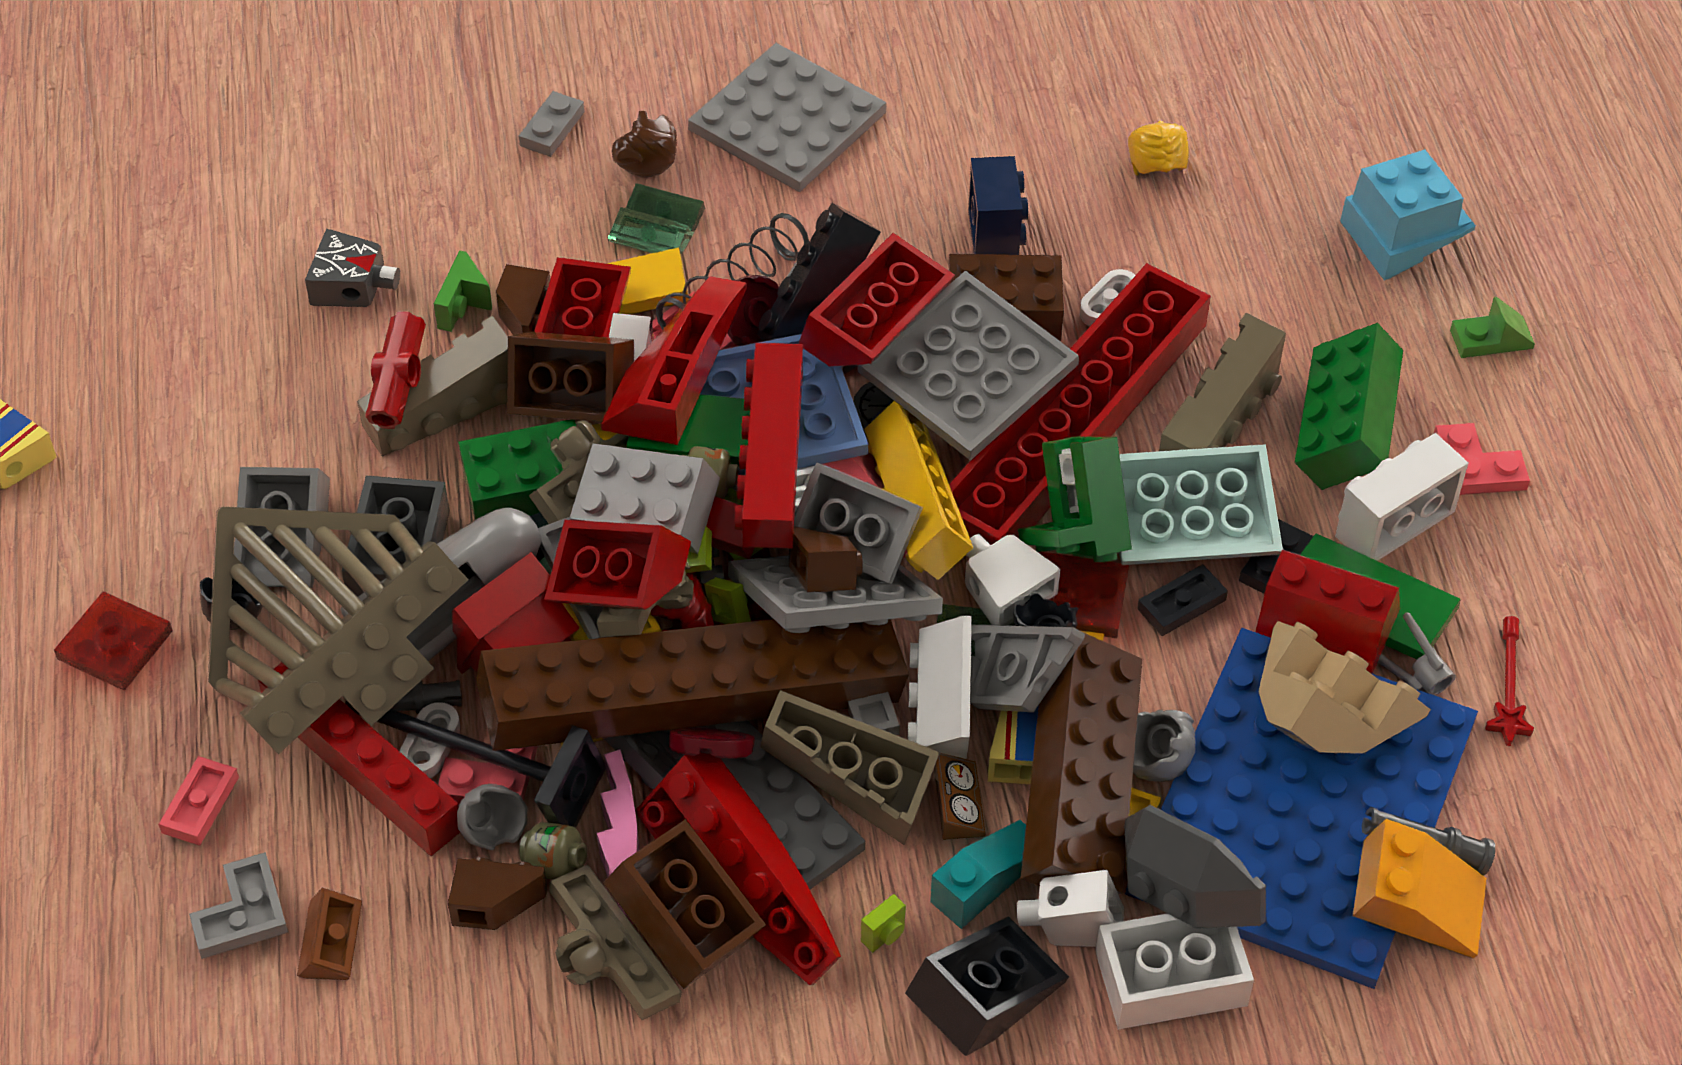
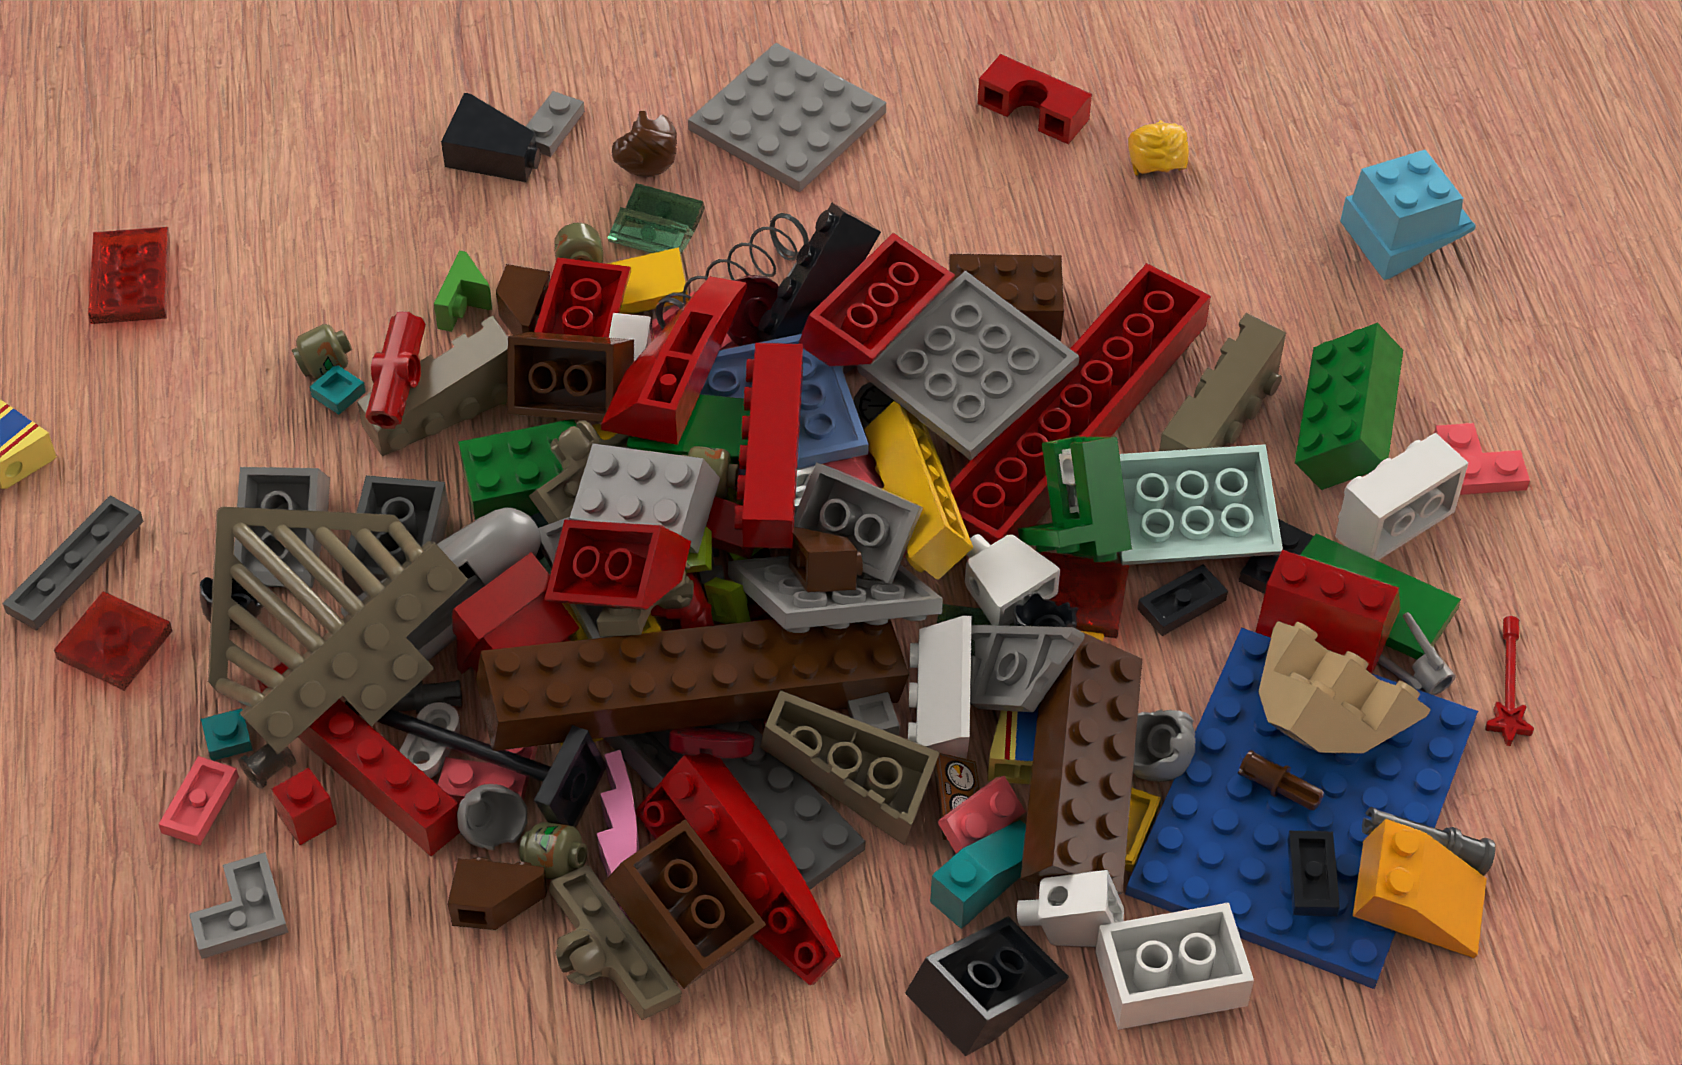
dark orange slope [297,887,362,980] -> none
dark grey torso [305,229,400,307] -> none
lime plate [861,894,906,953] -> none
dark blue brick [968,156,1028,255] -> none
white plate [1080,269,1135,327] -> none
dark grey wedge [1124,805,1266,928] -> none
bright green slope [1450,297,1535,358] -> none
none -> dark grey plate [2,495,144,630]
none -> clear red plate [88,227,170,324]
none -> teal plate [201,708,253,761]
none -> clear smoke bush [238,743,296,789]
none -> red brick [271,767,337,845]
none -> olive head [292,324,352,379]
none -> teal plate [309,365,366,415]
none -> black slope [441,93,541,182]
none -> olive head [554,223,603,263]
none -> coral plate [937,775,1026,854]
none -> red arch [977,54,1092,145]
none -> reddish brown axle [1238,750,1324,810]
none -> black plate [1287,830,1340,917]

